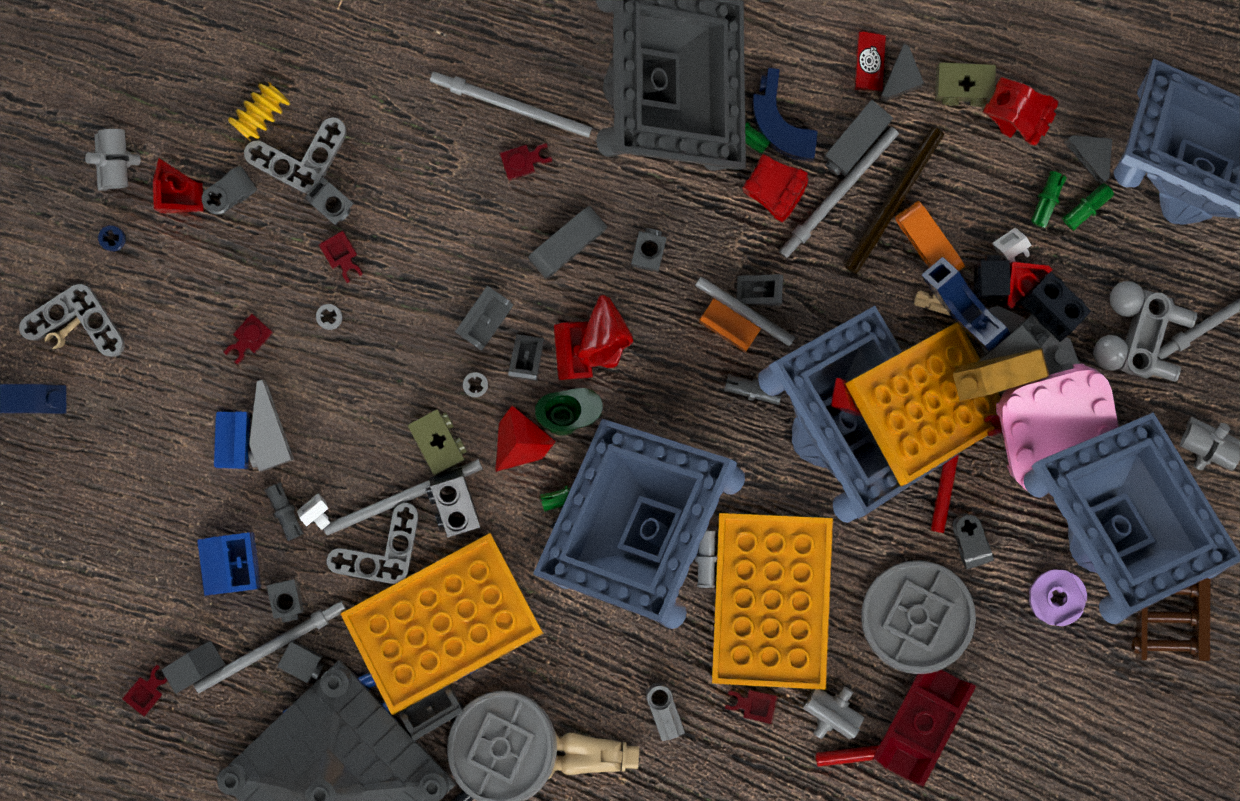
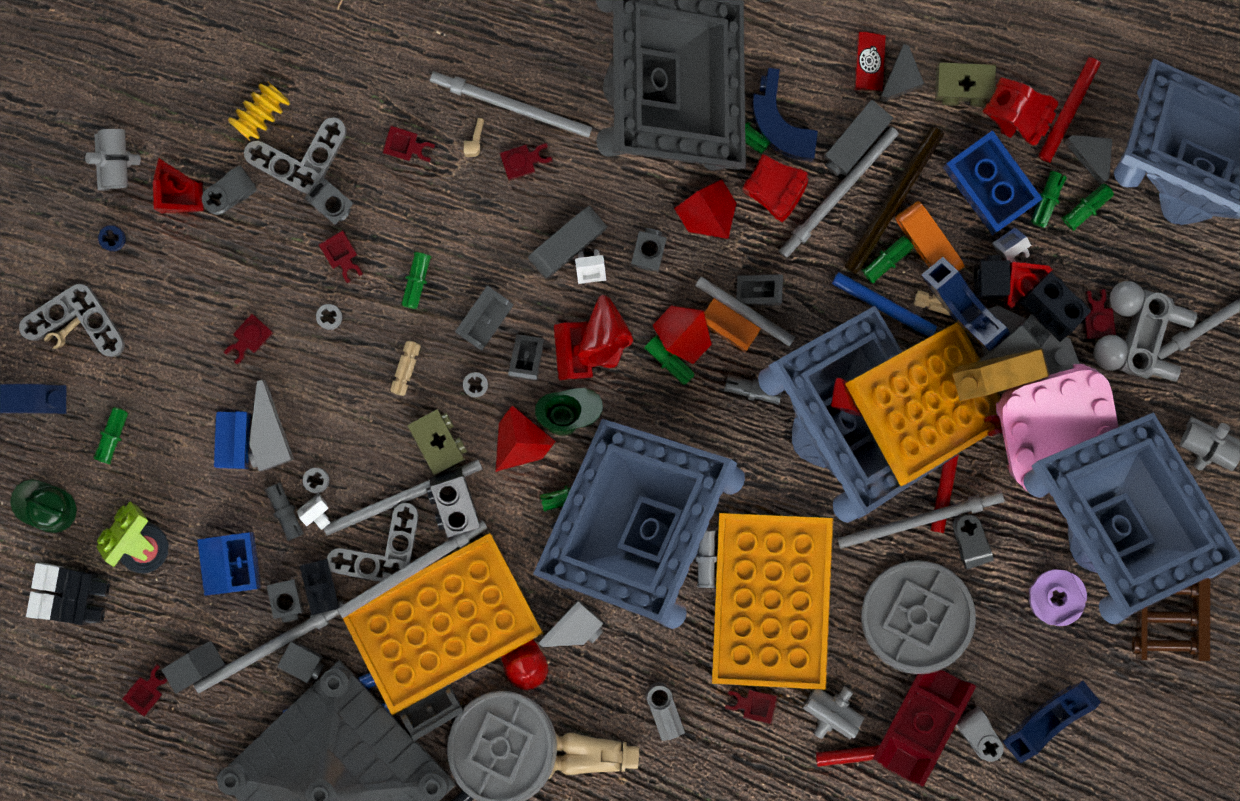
none -> dark green piece [10,479,77,533]
none -> black hips [26,563,111,625]
none -> green axle [93,407,128,464]
none -> lime plate [96,501,169,573]
none -> black hips [300,559,340,615]
none -> light grey bush [303,468,329,493]
none -> light grey bar [337,519,488,619]
none -> dark red plate [382,126,435,162]
none -> tan axle [390,341,421,396]
none -> green axle [402,252,432,309]
none -> tan hand [464,118,484,157]
none -> red piece [501,640,549,690]
none -> light grey slope [539,600,604,647]
none -> white tile [575,249,606,284]
none -> green axle [644,335,694,385]
none -> red slope [653,305,713,364]
none -> red slope [674,179,737,239]
none -> blue piece [832,272,937,338]
none -> light grey bar [837,491,1005,549]
none -> green axle [861,236,914,284]
none -> blue brick [943,130,1043,236]
none -> light grey piece [956,706,1003,762]
none -> dark blue arch [1002,680,1101,763]
none -> red piece [1038,57,1101,163]
none -> dark red plate [1084,289,1116,340]

